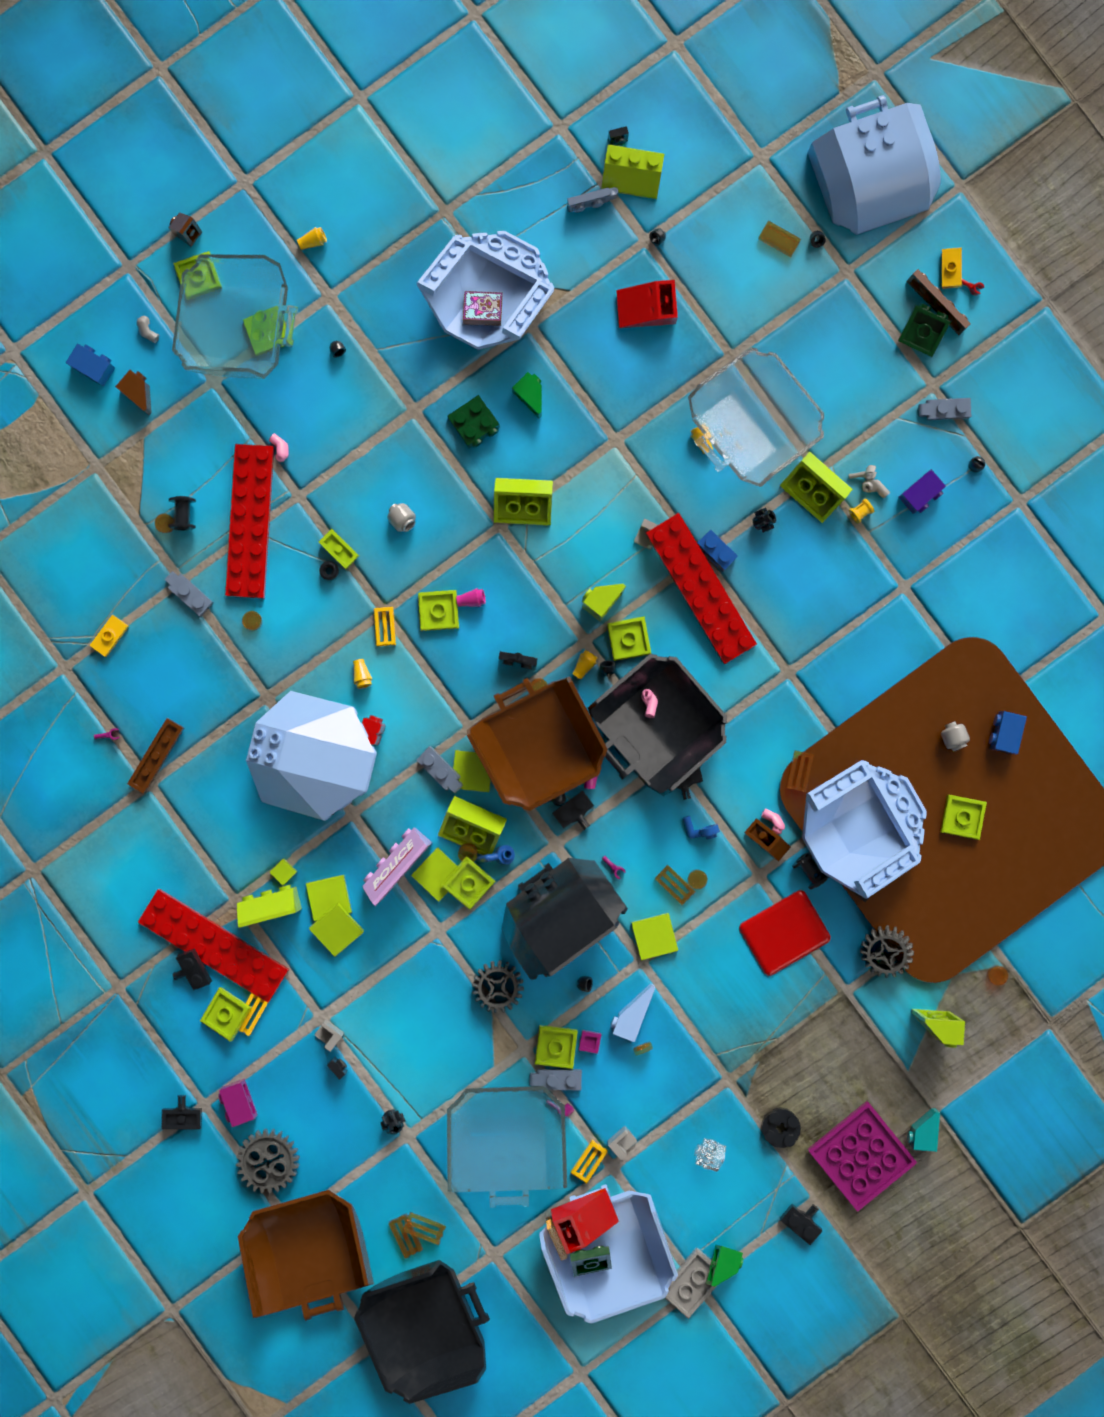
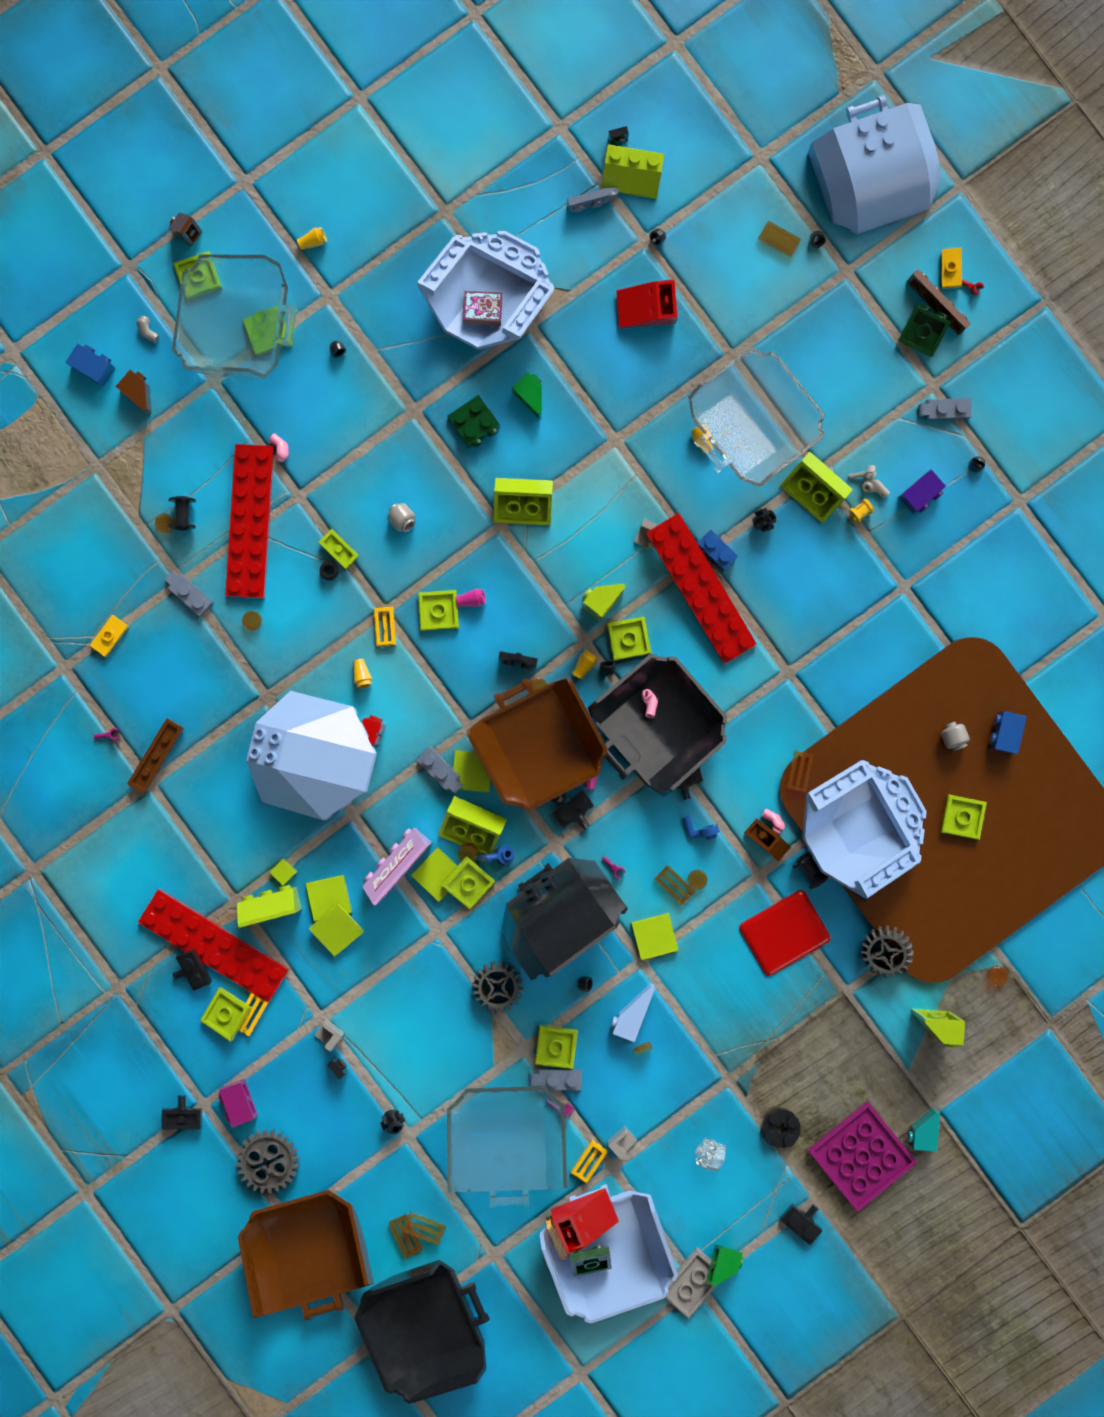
magenta plate [579,1030,602,1054] -> none

